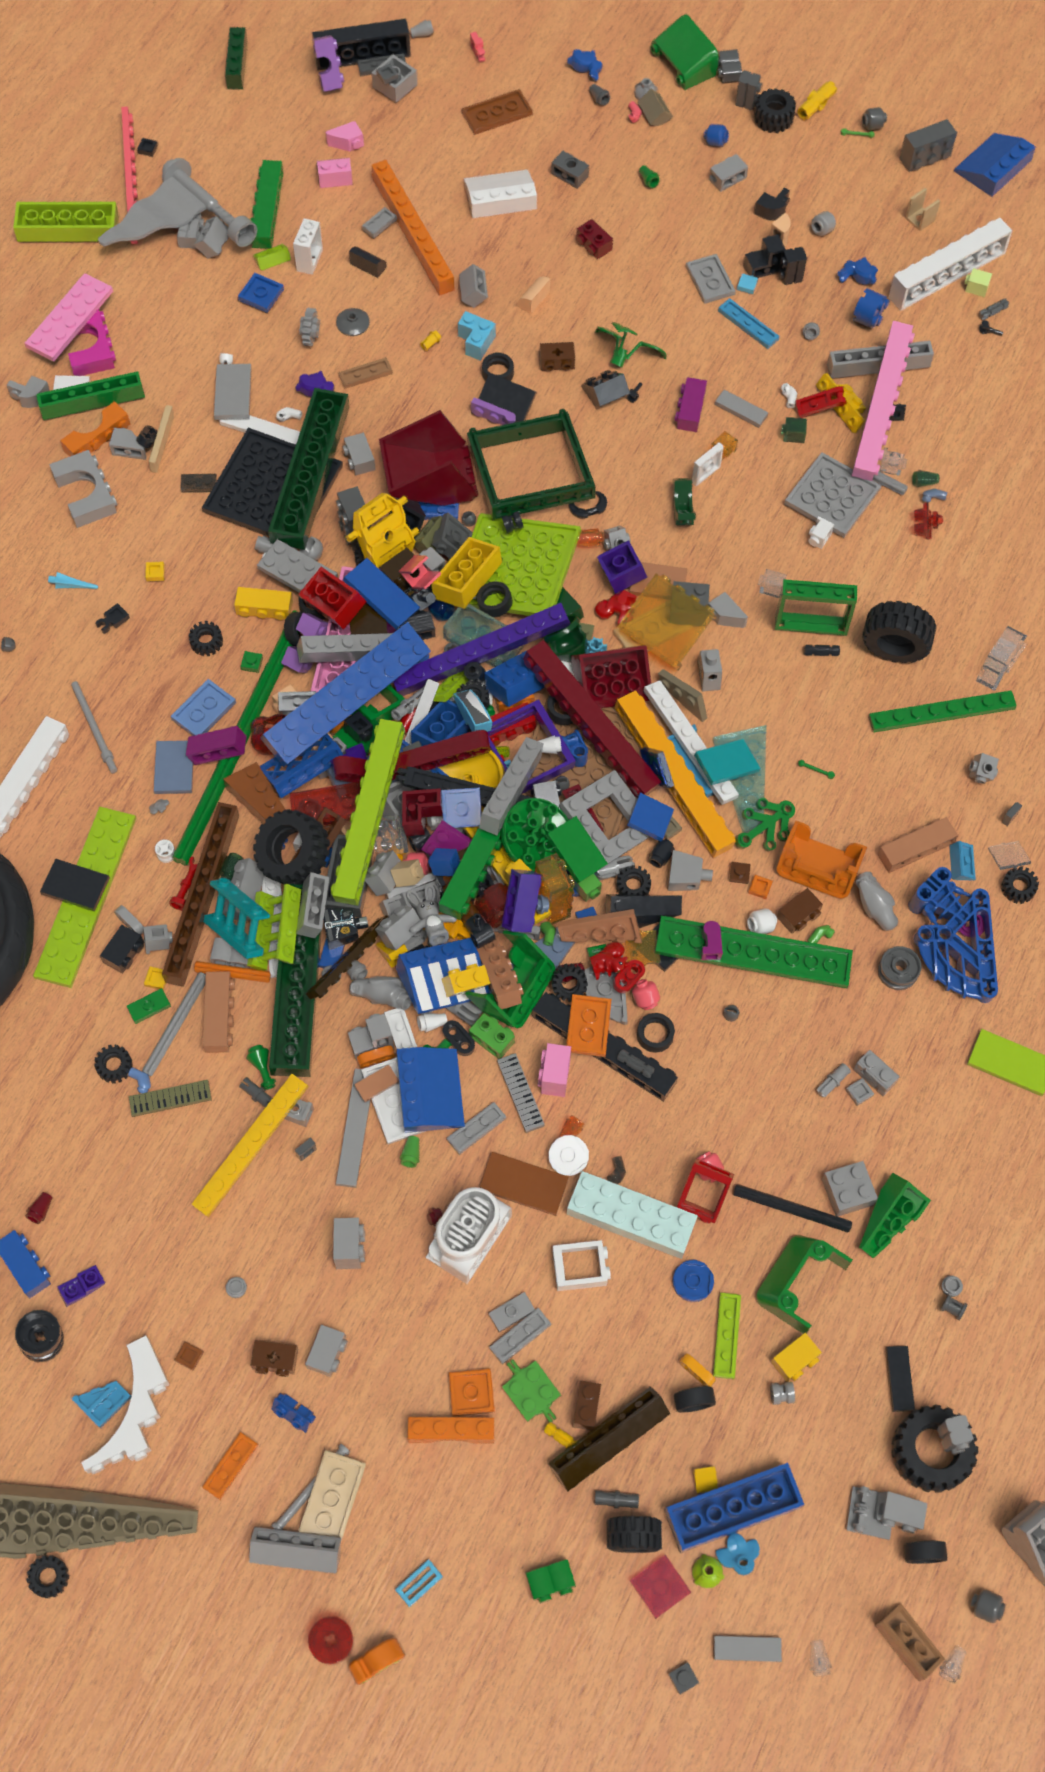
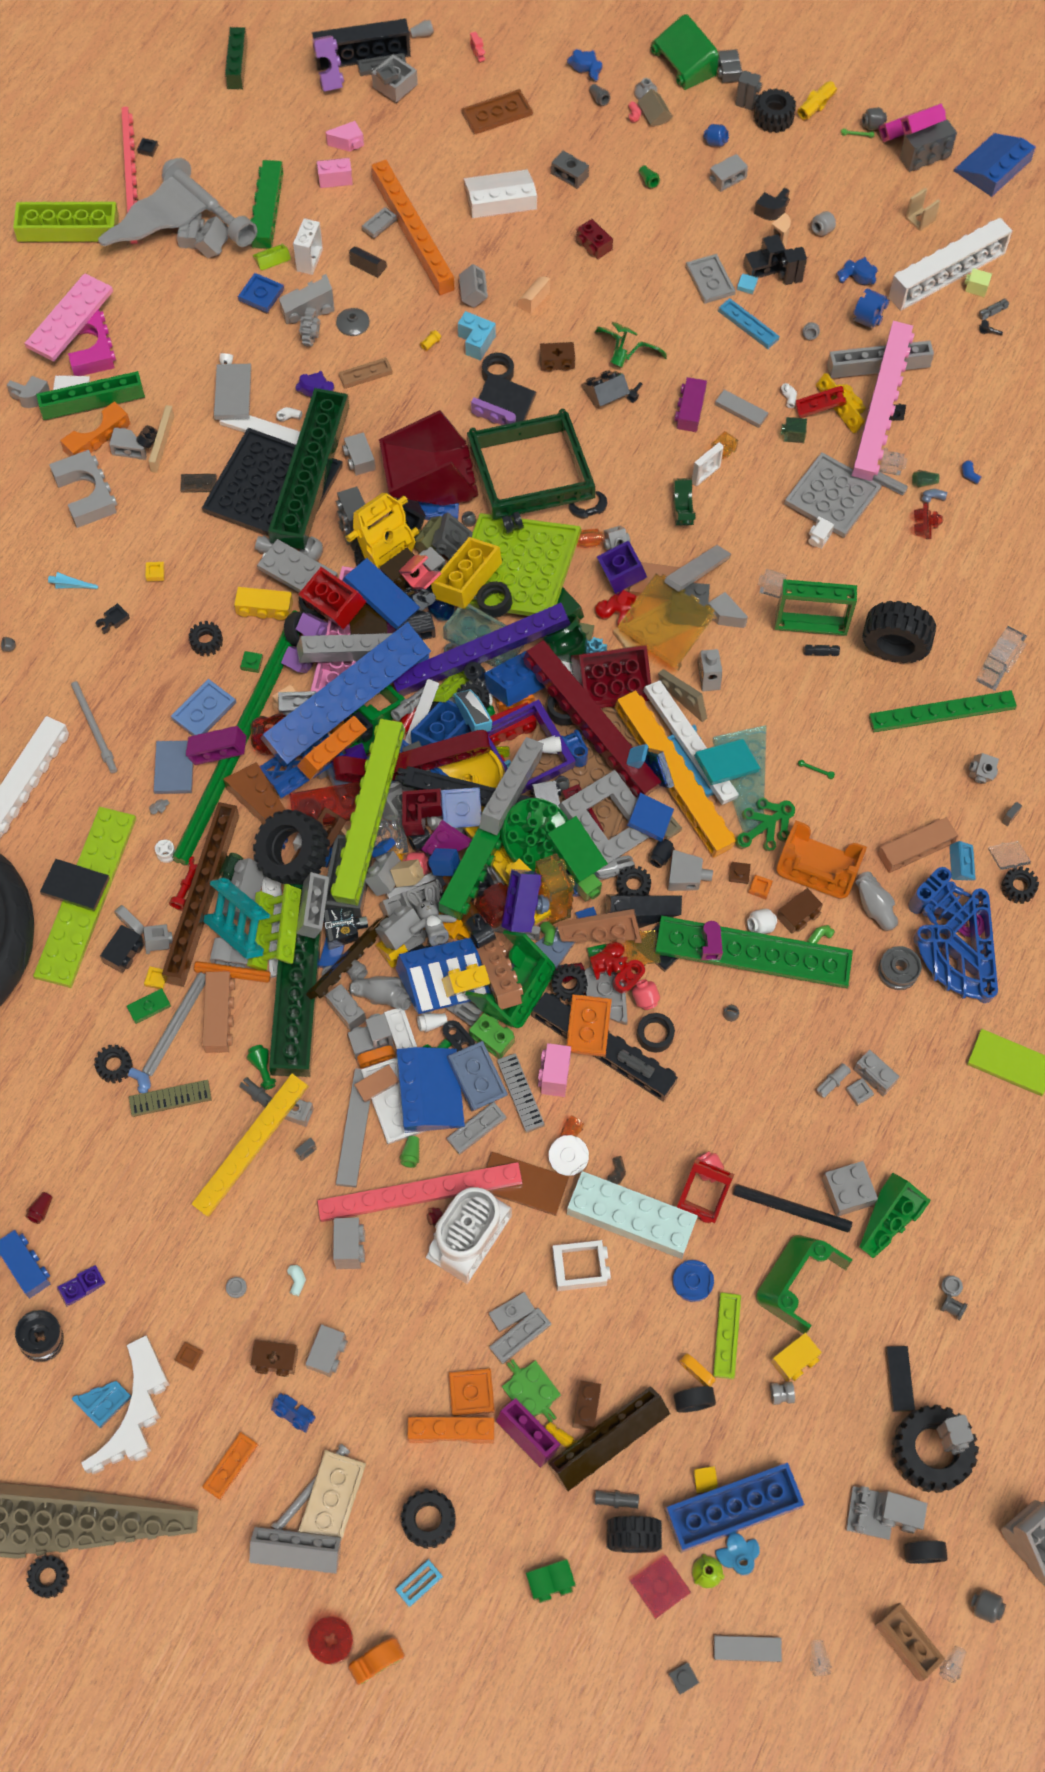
none -> light grey wedge [279,274,335,324]
none -> light aqua arm [287,1265,306,1297]
none -> orange arch [297,716,367,780]
none -> coral plate [317,1162,522,1222]
none -> light grey brick [325,984,366,1032]
none -> blue tile [372,837,396,858]
none -> black tyre [401,1489,456,1549]
none -> sand blue tile [446,1041,508,1111]
none -> magenta brick [496,1398,561,1468]
none -> dark azure slope [627,744,649,769]
none -> light grey tile [664,545,731,592]
none -> dark pink arch [878,103,946,142]
none -> blue arm [962,460,982,484]

